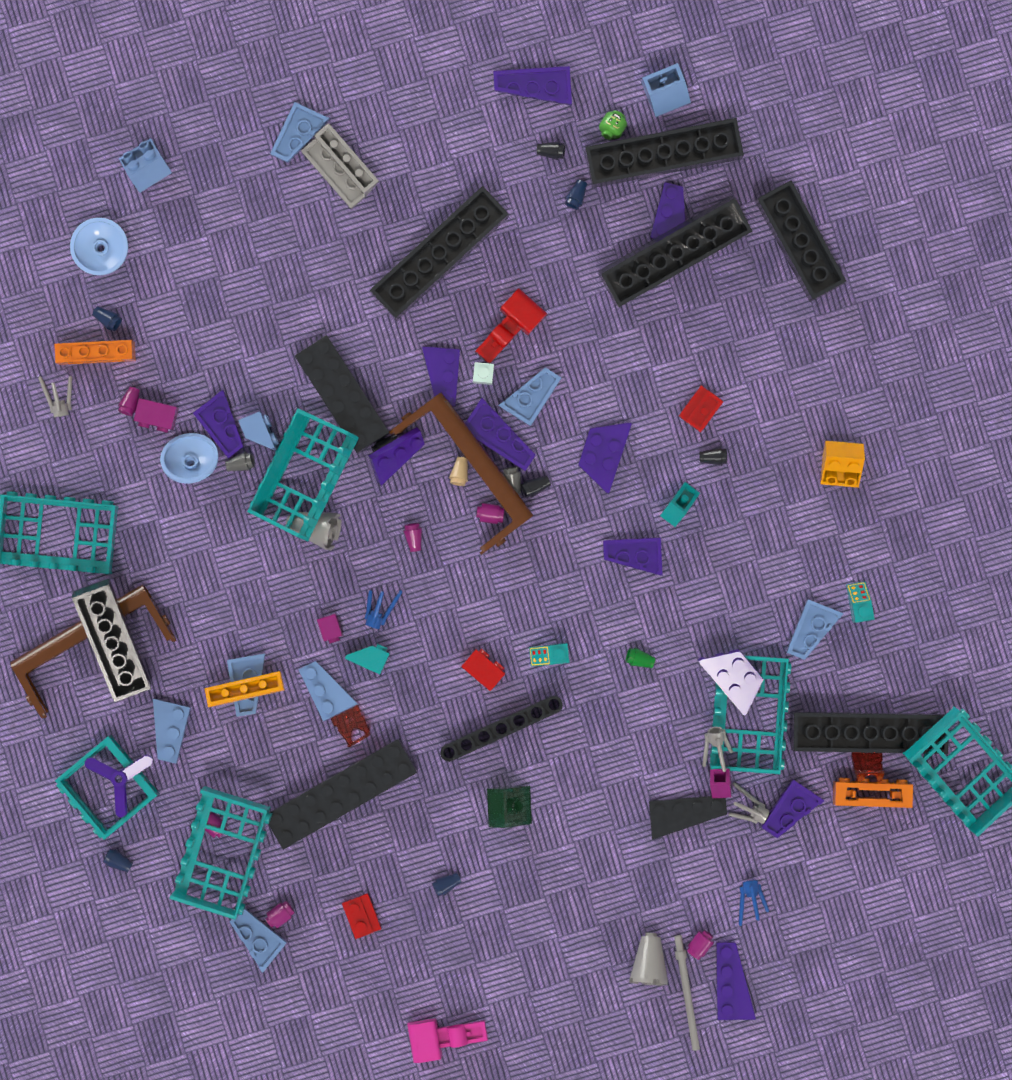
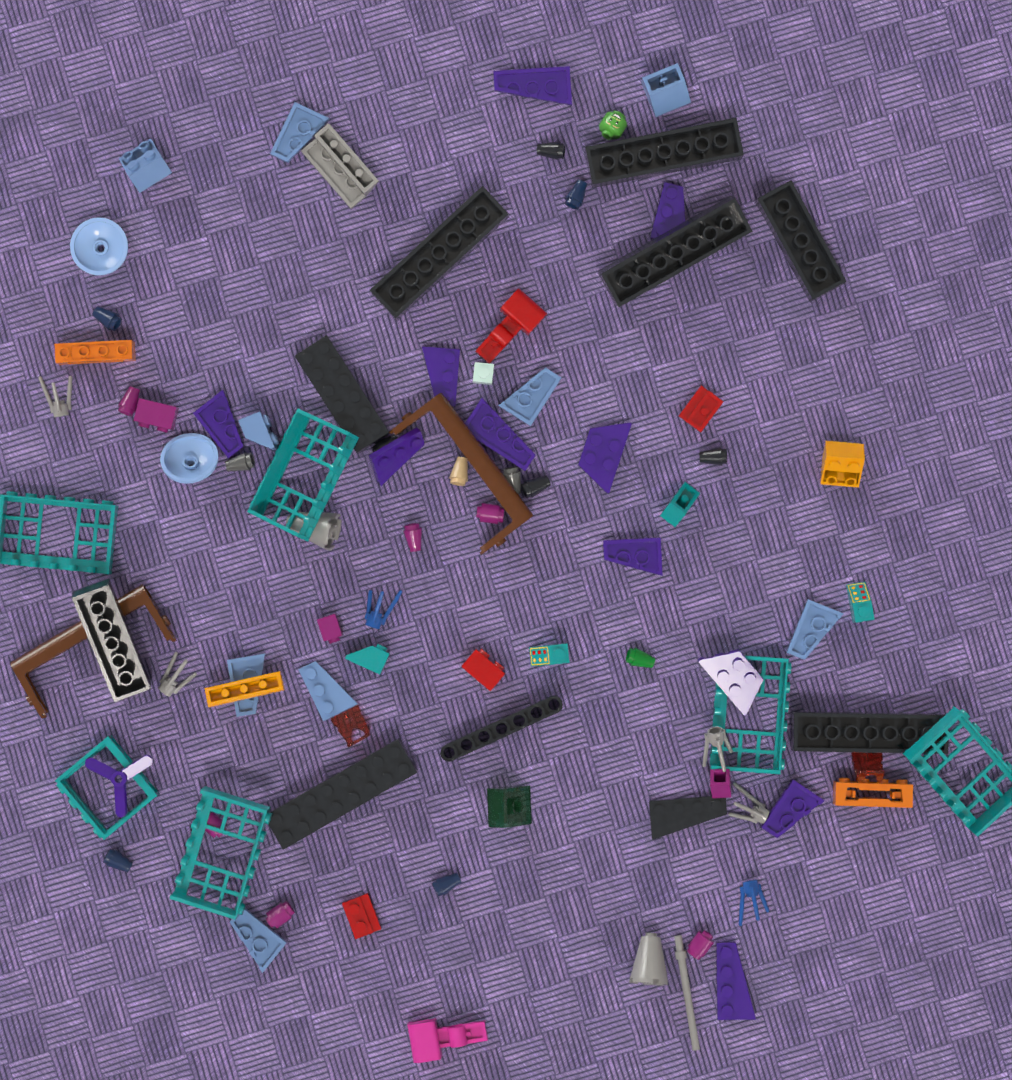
medium blue wing [153,698,191,764] -> none
none -> light grey plant [158,652,197,697]

